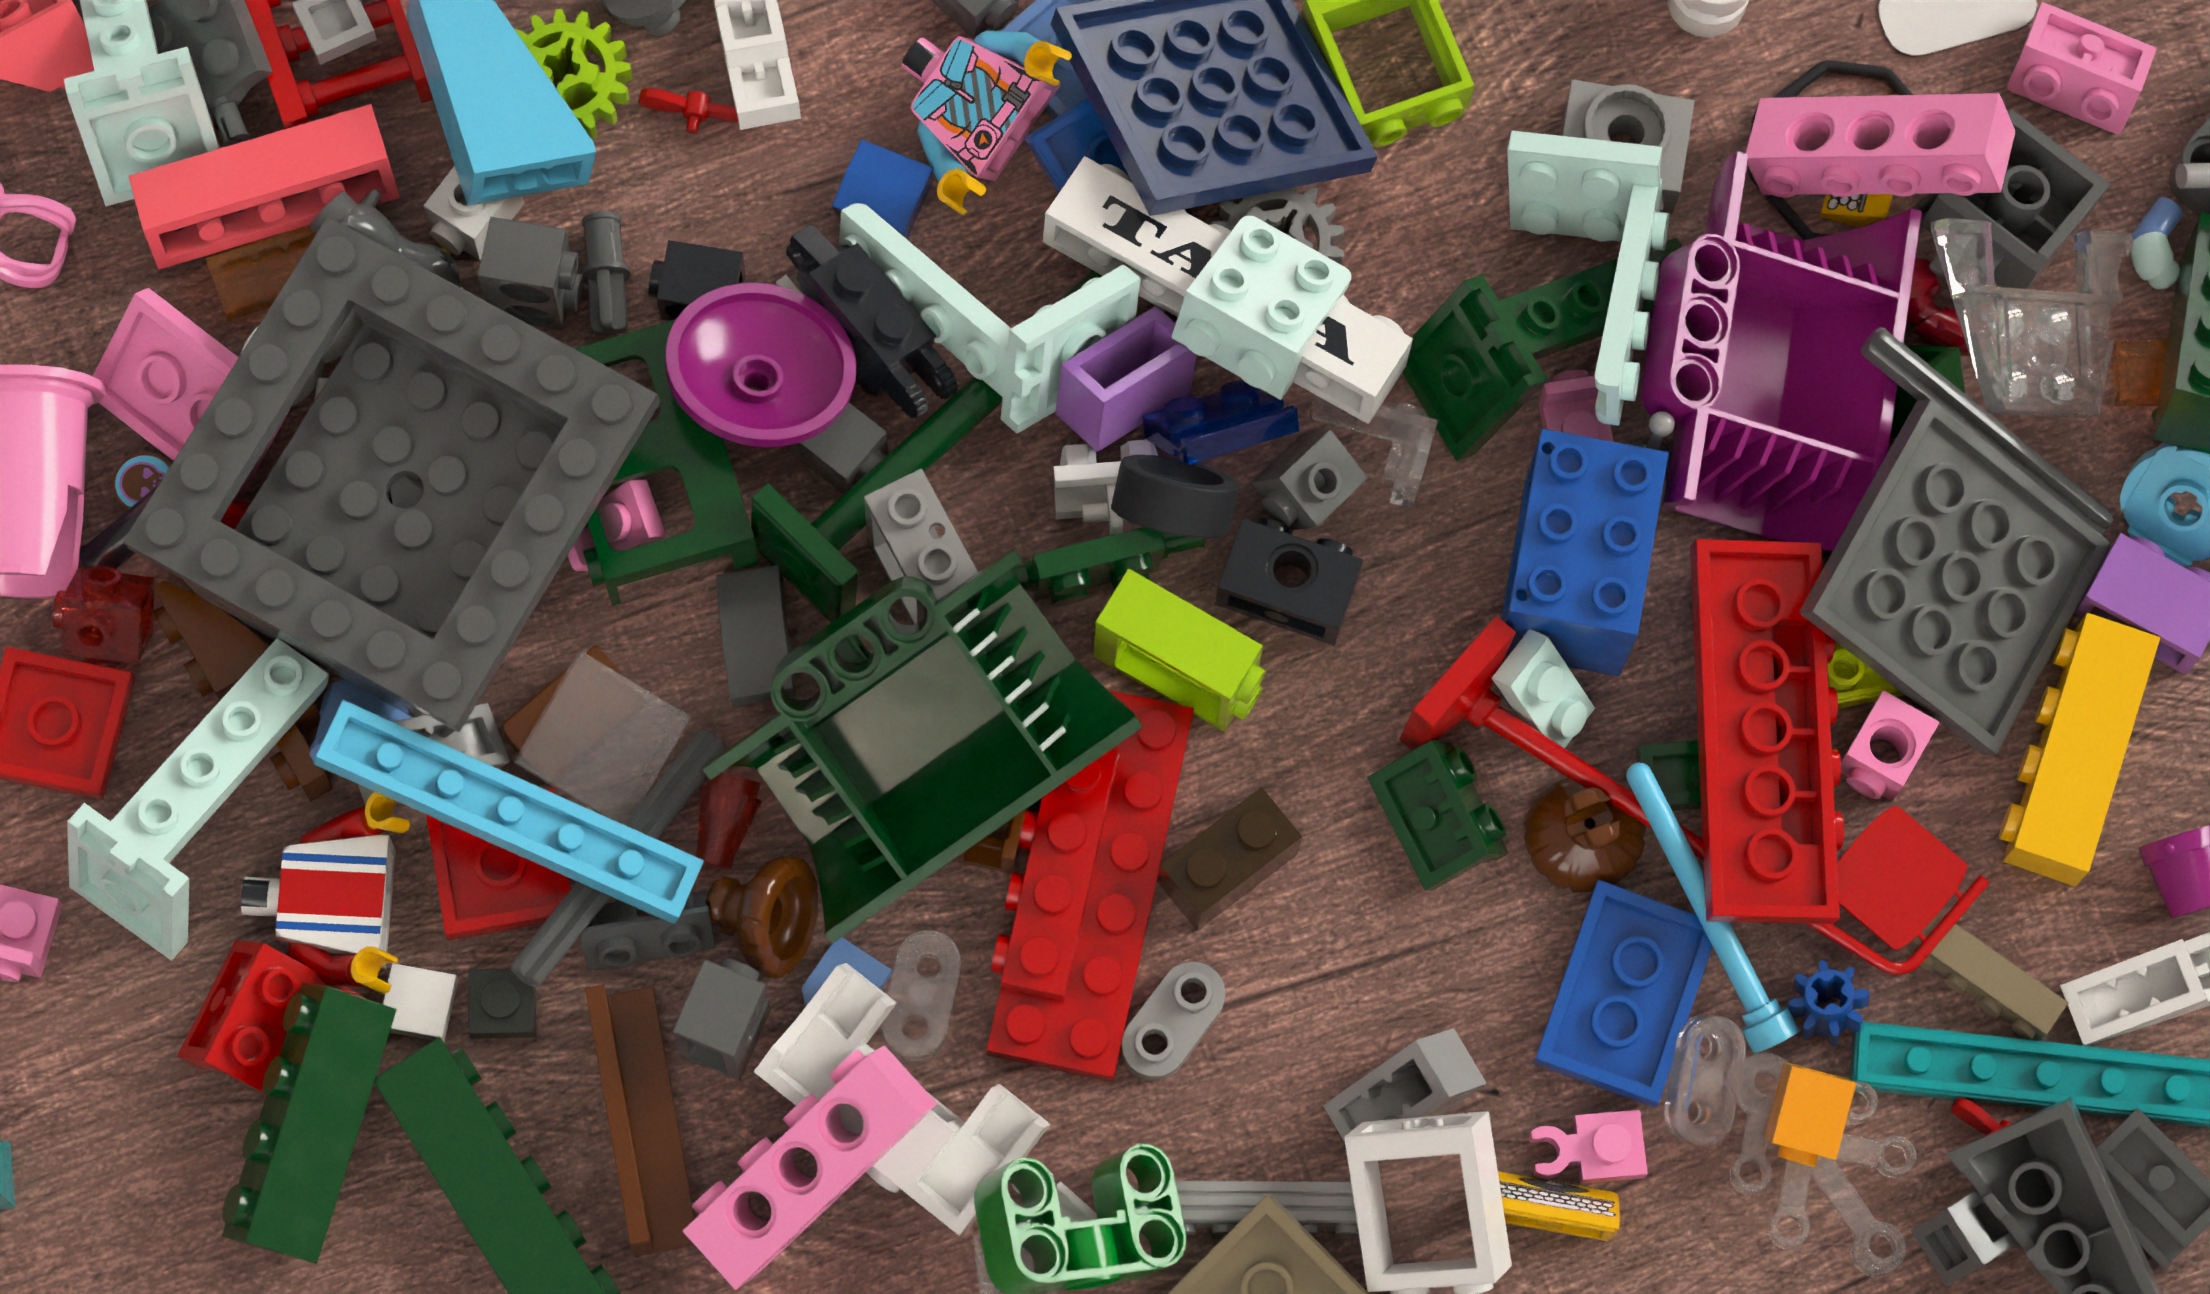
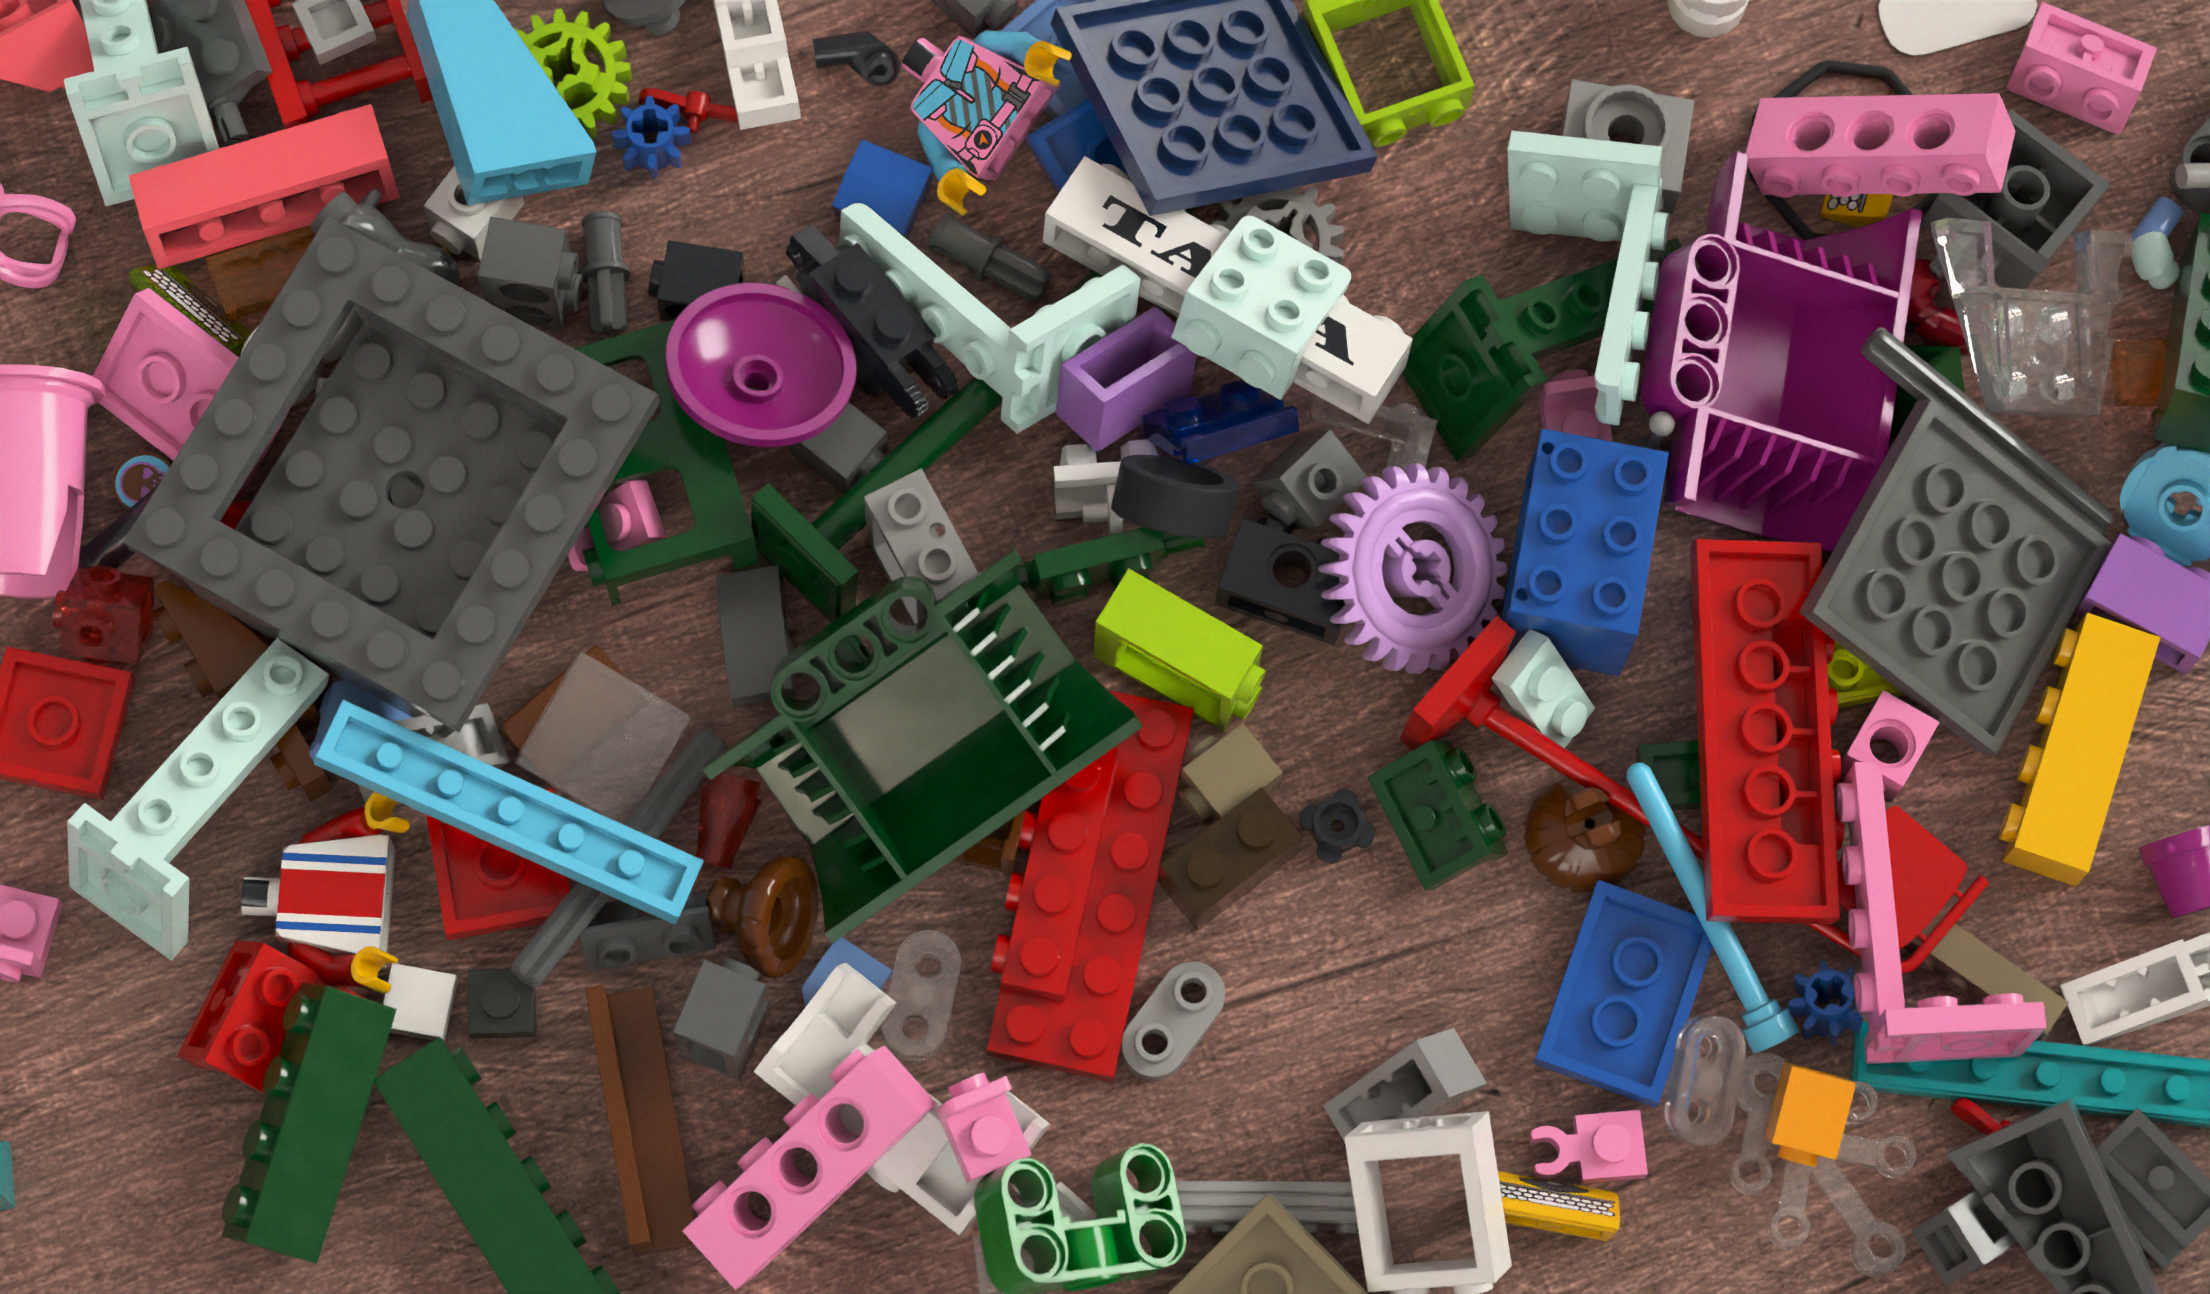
none -> slope [128,265,251,357]
none -> blue gear [612,96,691,179]
none -> black arm [812,31,900,86]
none -> dark grey axle [929,213,1052,301]
none -> bright pink bracket [936,1072,1032,1183]
none -> dark tan brick [1179,723,1283,824]
none -> black plate [1300,789,1375,864]
none -> lavender gear [1318,463,1508,674]
none -> bright pink bracket [1836,762,2046,1064]

